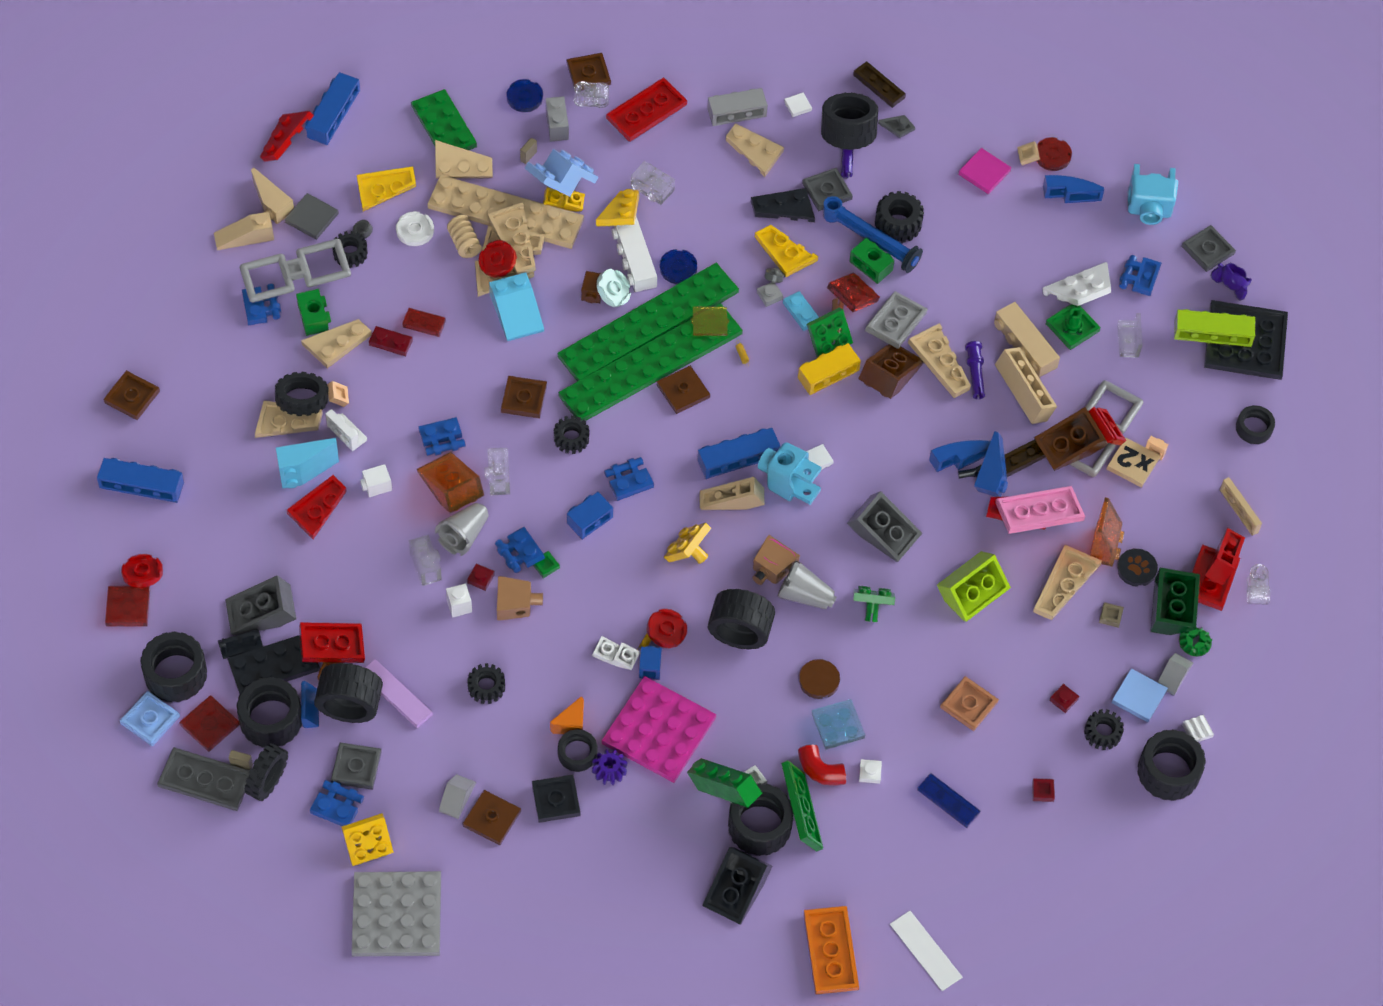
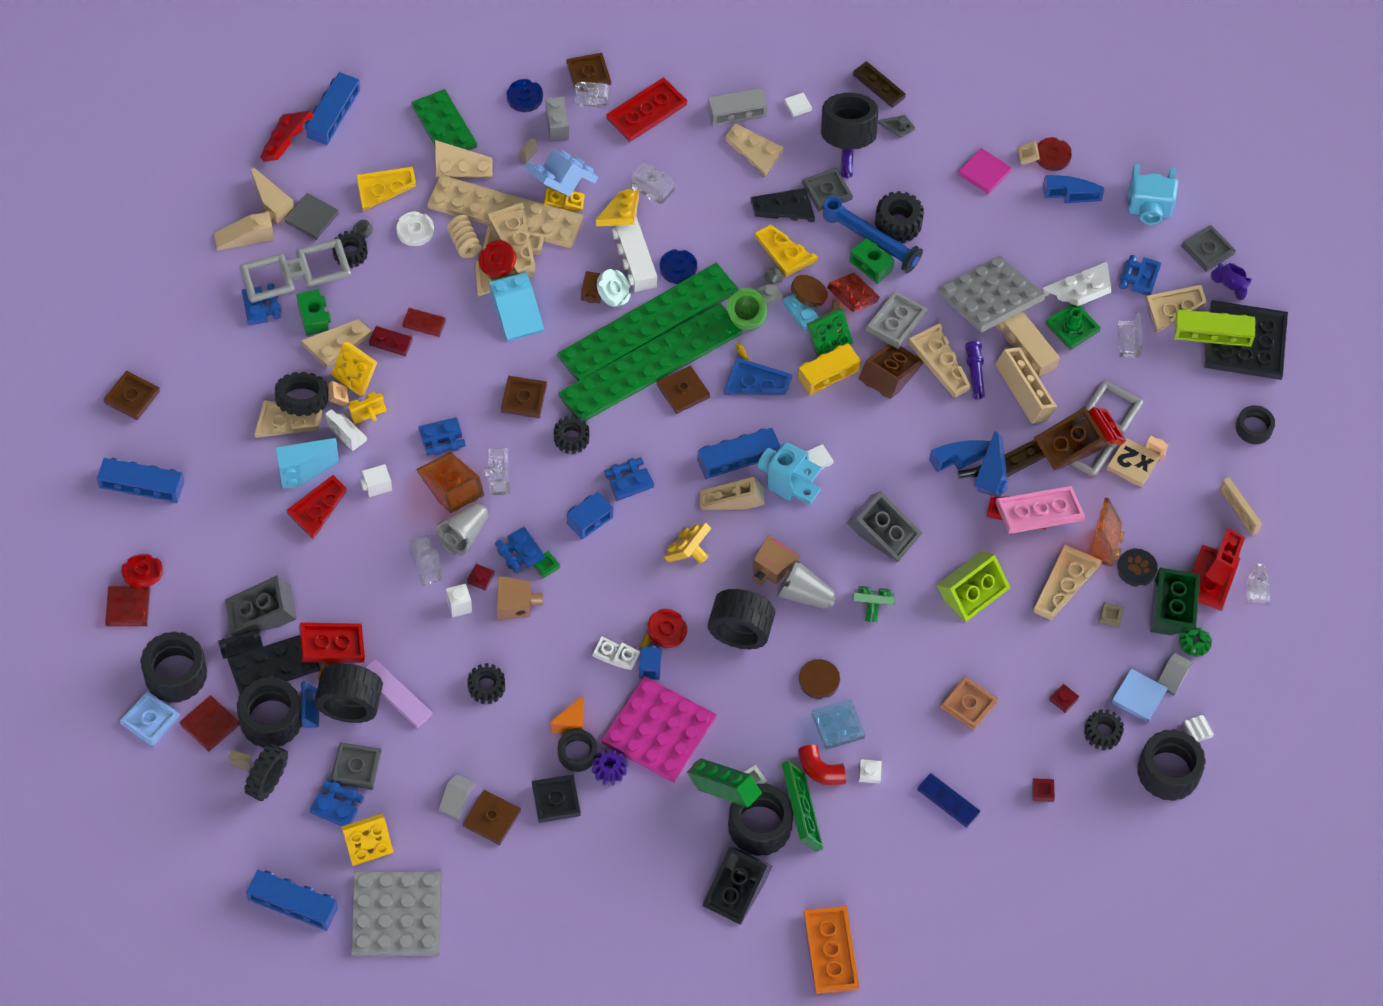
dark grey tile [157,747,250,811] -> none
clear yellow piece [691,307,729,336] -> none
white sticker [890,911,963,991] -> none
none -> blue brick [246,869,338,931]
none -> yellow plate [331,341,378,396]
none -> yellow hips [348,392,387,425]
none -> blue wing [724,357,792,395]
none -> bright green tile [727,288,768,331]
none -> reddish brown tile [791,275,828,307]
none -> light grey plate [937,256,1045,333]
none -> tan wing [1145,285,1207,333]

